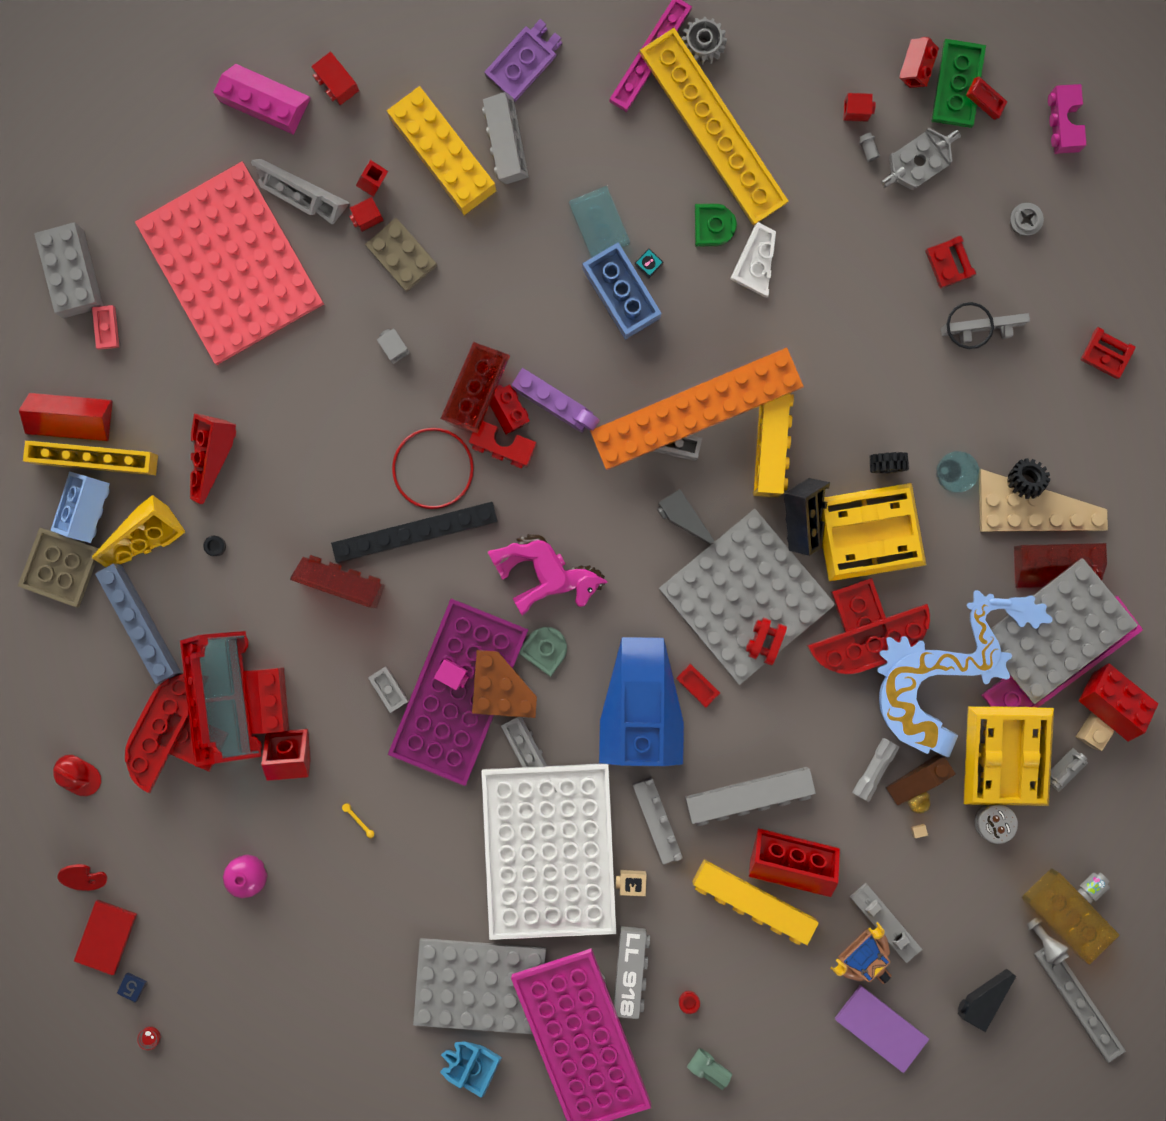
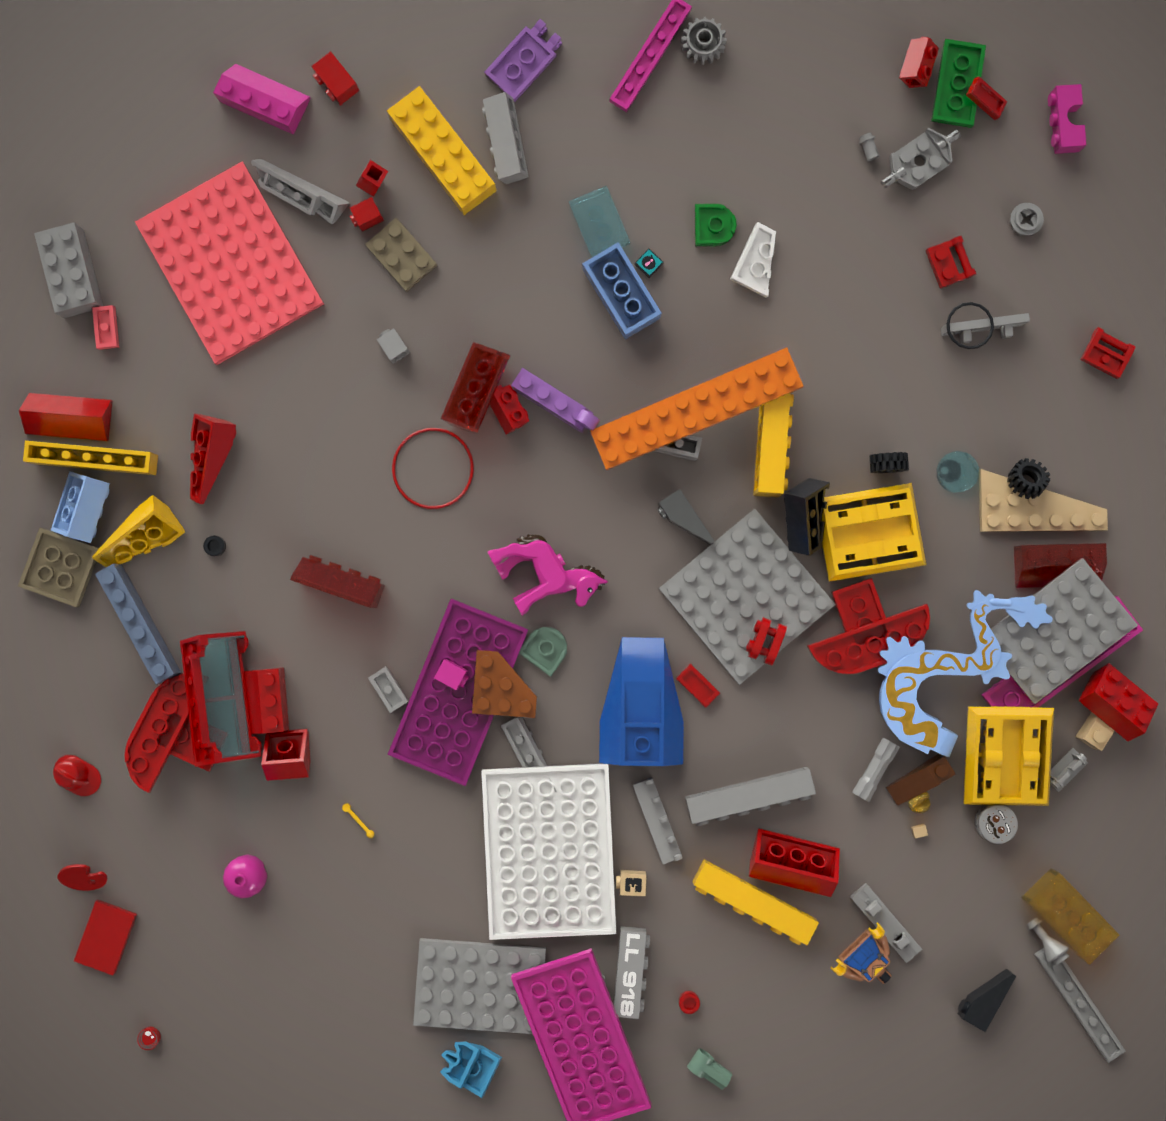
dark blue tile [116,972,147,1002] -> none
black plate [331,502,498,563] -> none
red arch [469,419,537,469] -> none
yellow plate [639,28,789,226] -> none
medium lavender tile [835,985,929,1073] -> none
red brick [843,93,876,122] -> none
light grey brick [1077,872,1110,904] -> none

